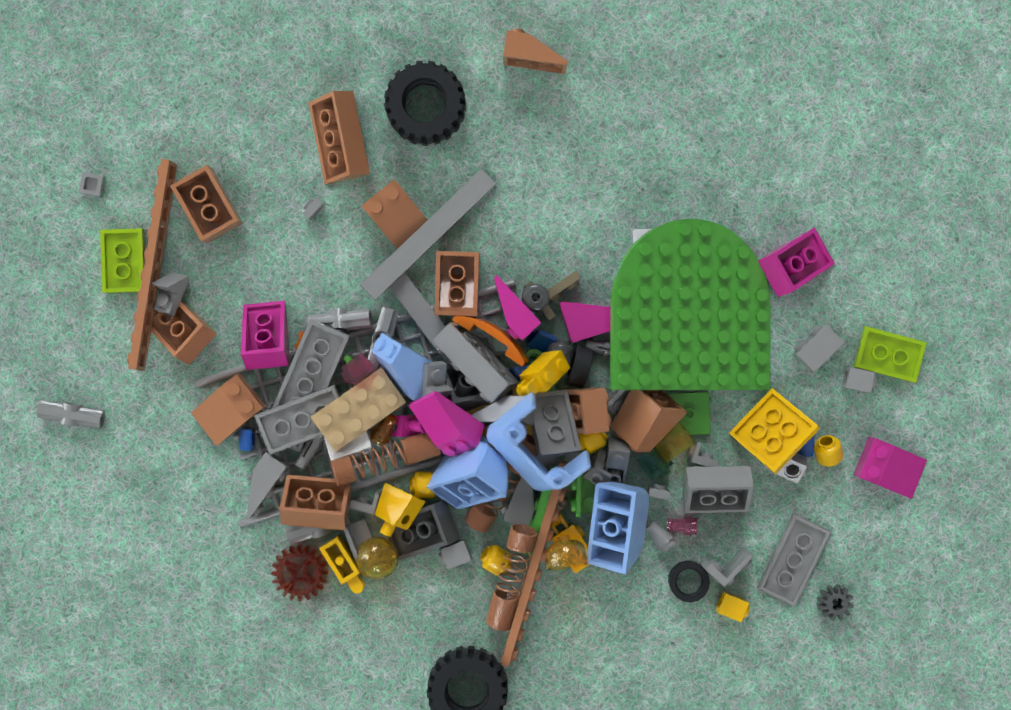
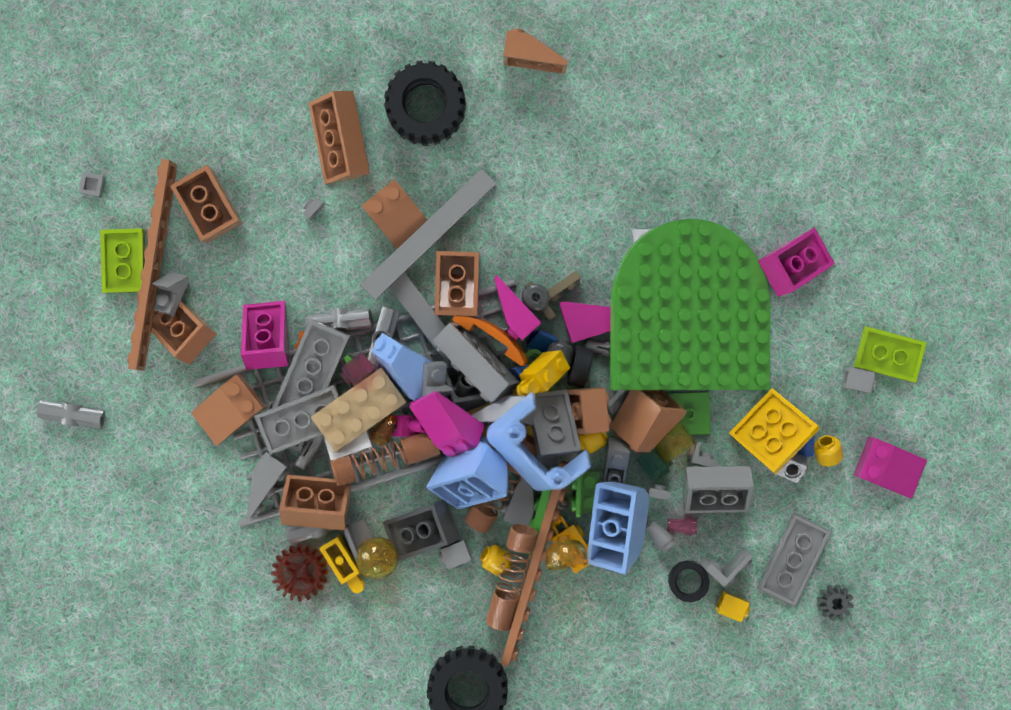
blue slope [239,428,255,451] -> none
light grey bracket [349,491,381,515] -> none
yellow torso [375,482,425,537] -> none
yellow head [410,471,436,499] -> none
light grey bracket [583,449,612,485] -> none
light grey brick [793,324,845,372] -> none

